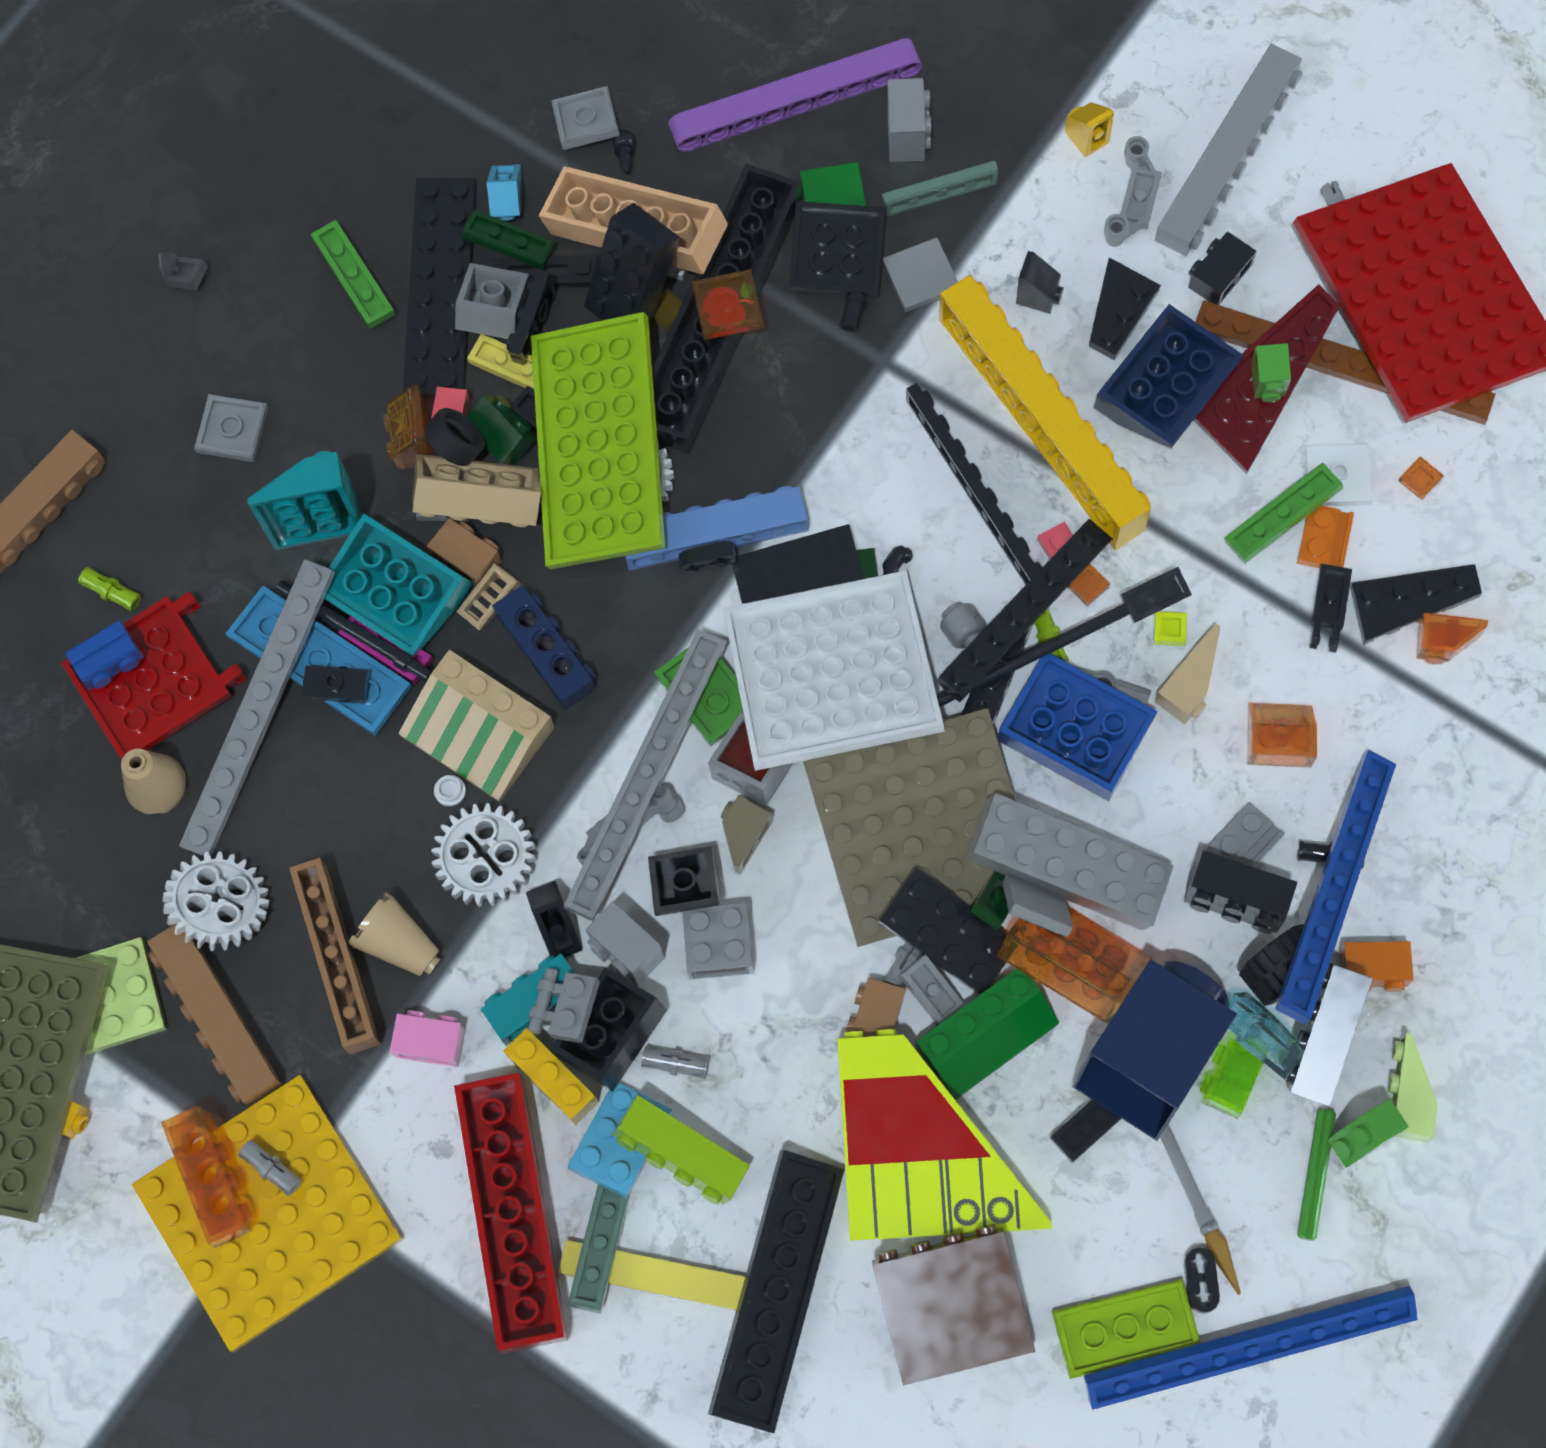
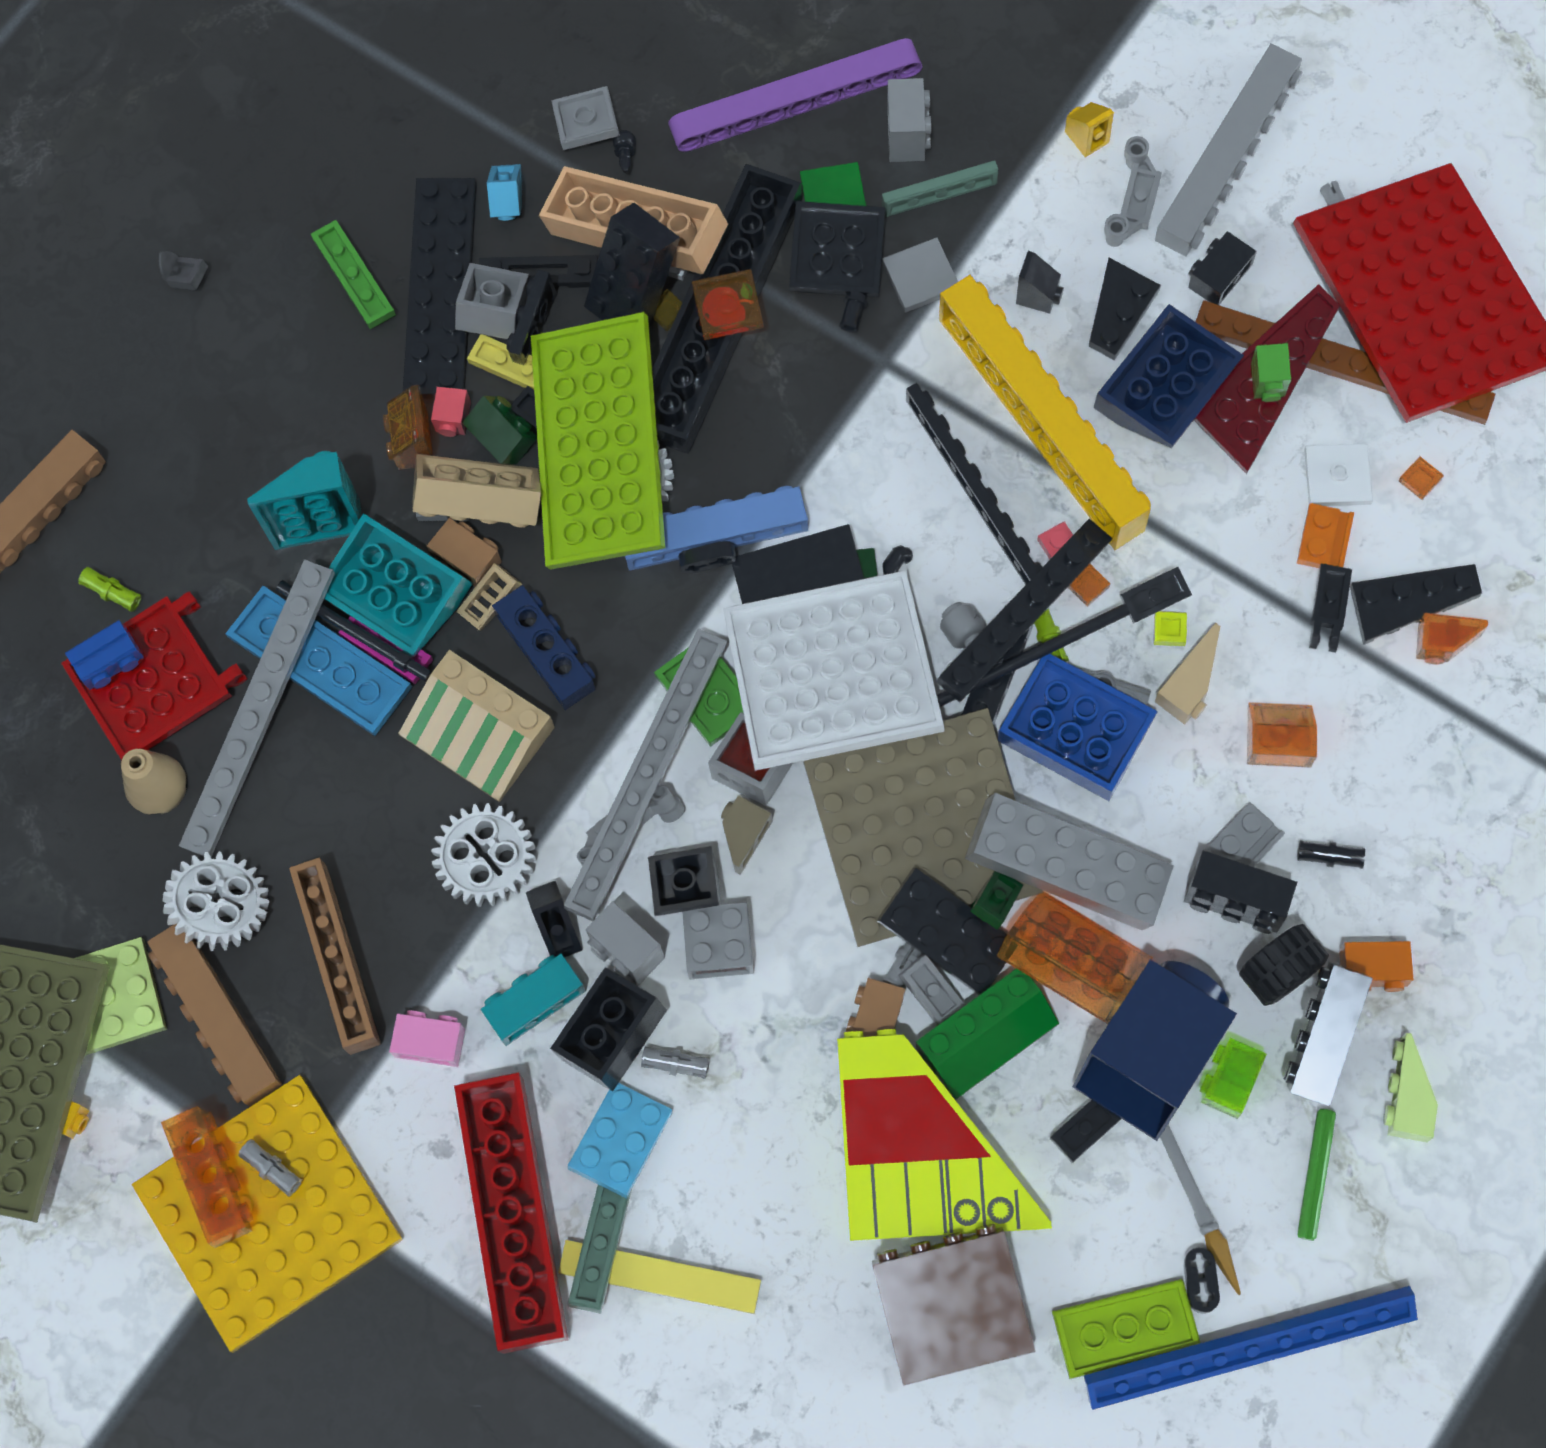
light grey tile [194,394,269,462] -> none
black plate [301,666,370,704] -> none
tan cone [348,892,441,976] -> none
black tyre [424,408,485,466] -> none
white plate [434,775,466,806] -> none
dark green tile [461,209,555,270] -> none
yellow brick [503,1028,599,1126] -> none
light grey plate [528,968,600,1043] -> none
lime brick [611,1095,750,1205] -> none
black plate [708,1150,845,1433] -> none
light grey tile [1002,873,1073,937] -> none
bright green plate [1224,463,1343,564] -> none
clear light blue slope [1228,992,1304,1080] -> none
blue plate [1275,749,1396,1025] -> none
bright green brick [1327,1098,1409,1168] -> none

